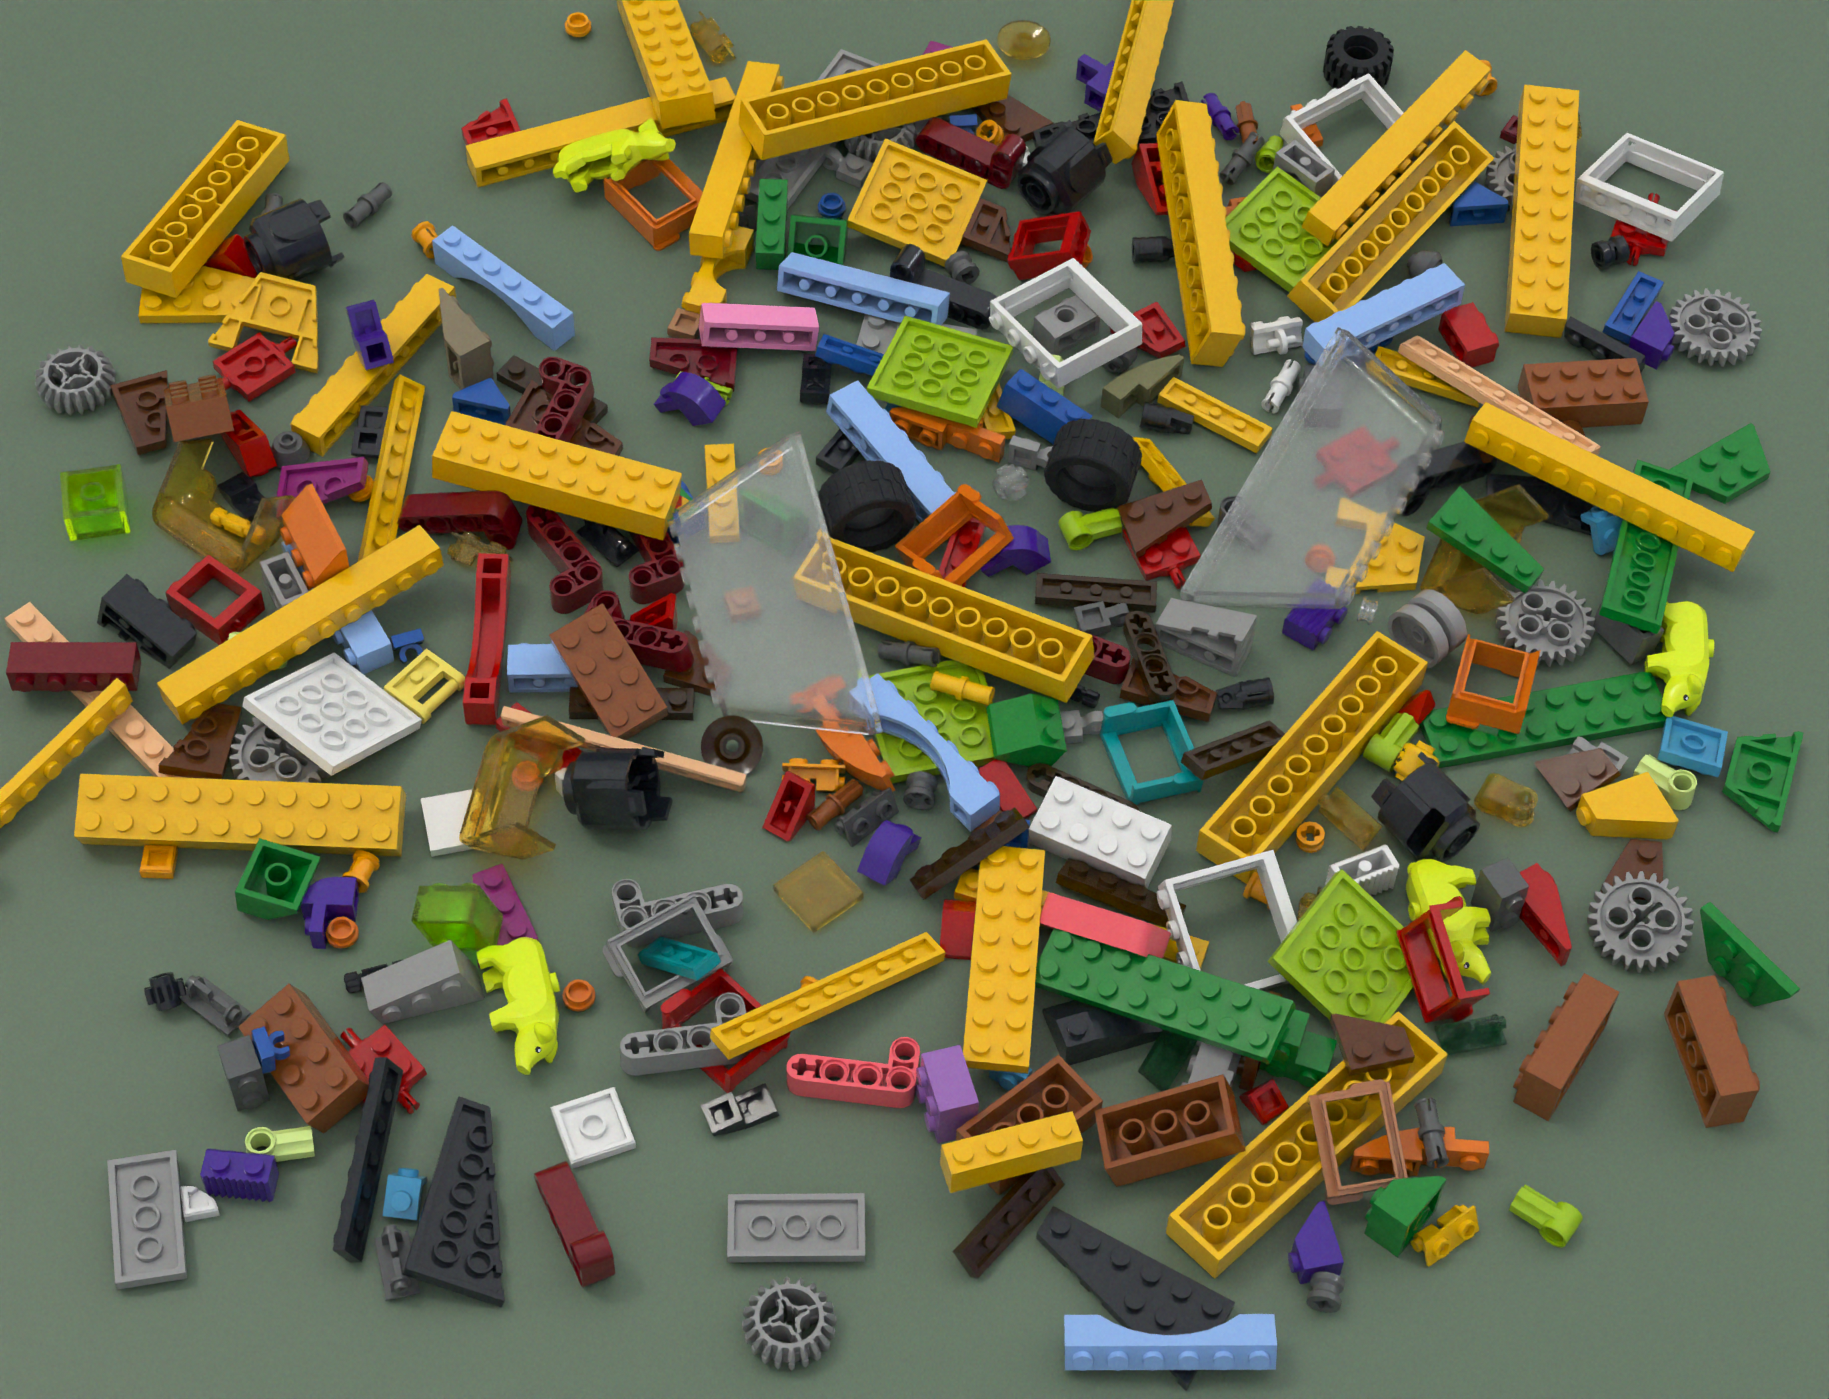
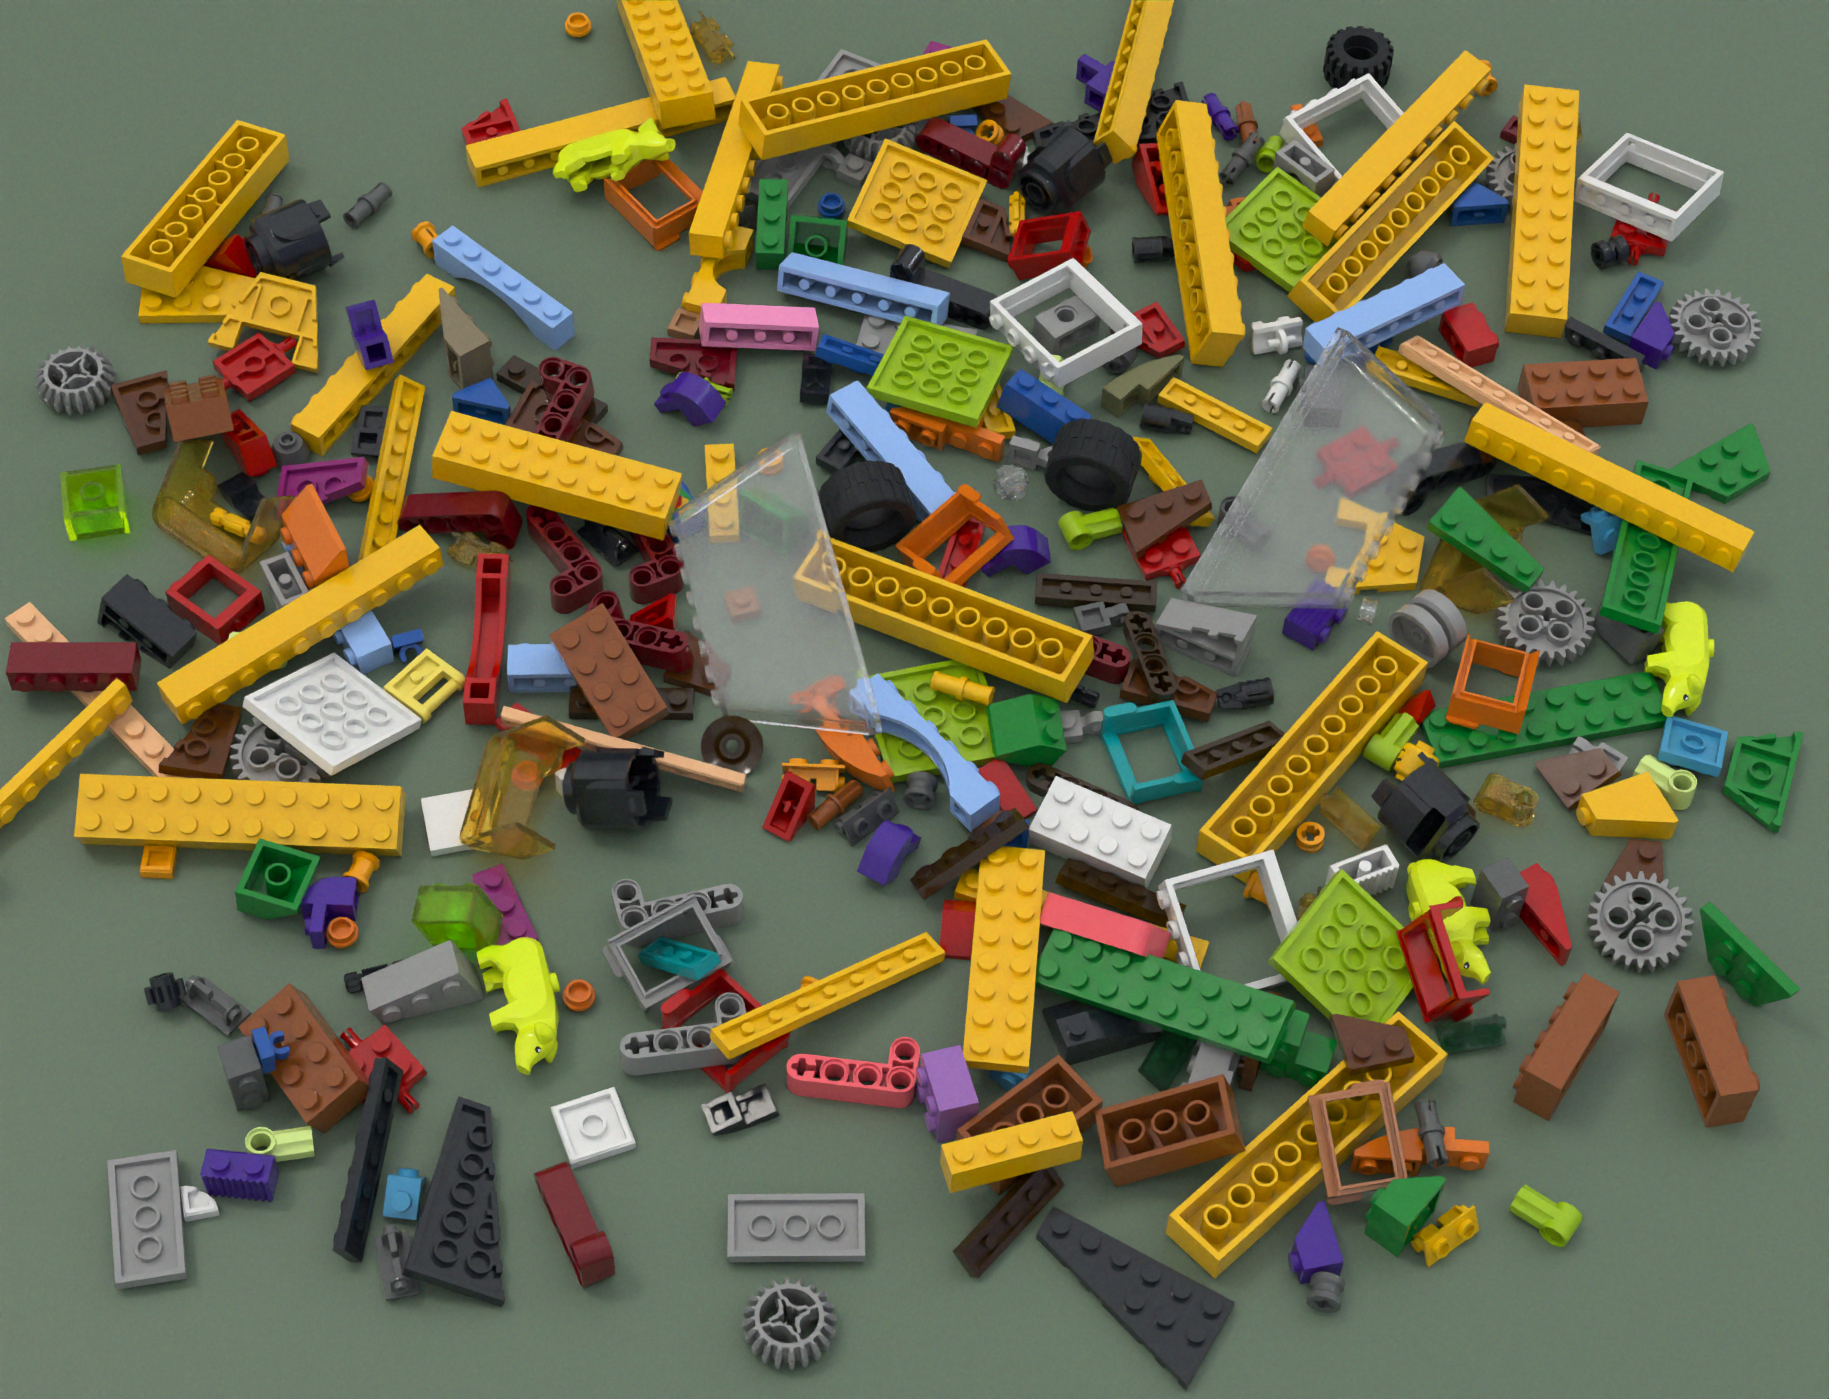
clear yellow tile [773,851,864,933] -> none
dark grey pin [878,640,940,667] -> none
dark grey wheel [945,251,980,285] -> none
clear yellow dish [997,20,1051,60] -> none
light blue arch [1064,1314,1277,1371] -> none
red slope [1239,1079,1289,1125] -> none
none -> yellow axle [1009,191,1026,237]

